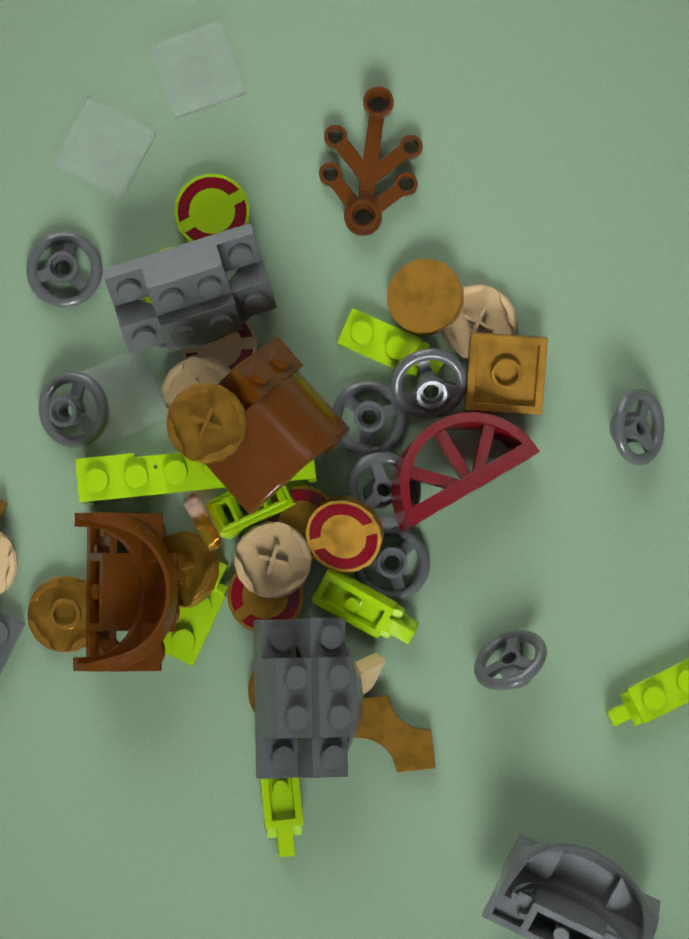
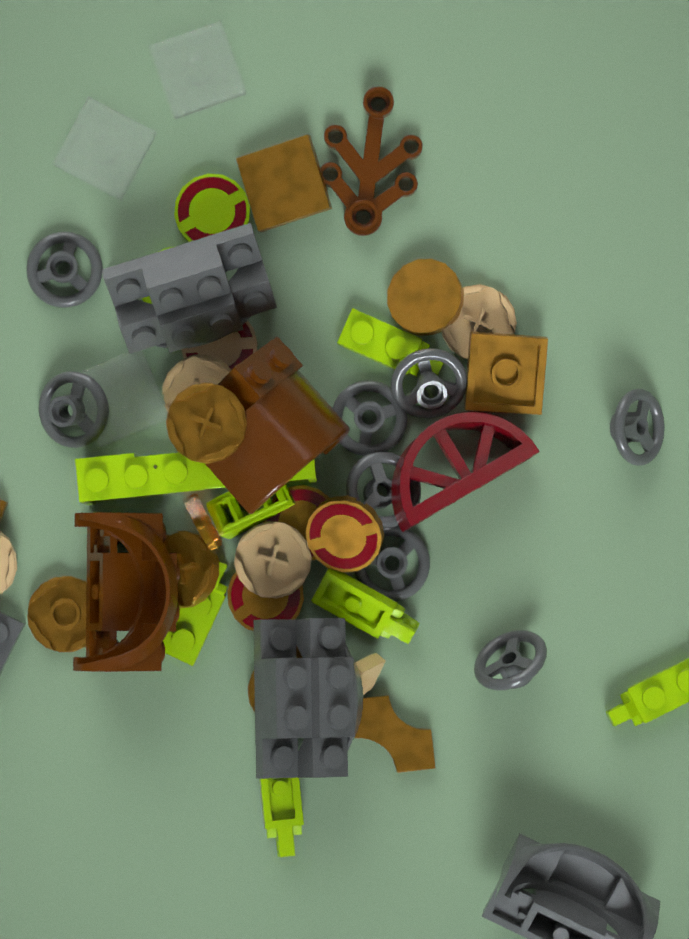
none -> pearl gold tile [236,134,333,232]

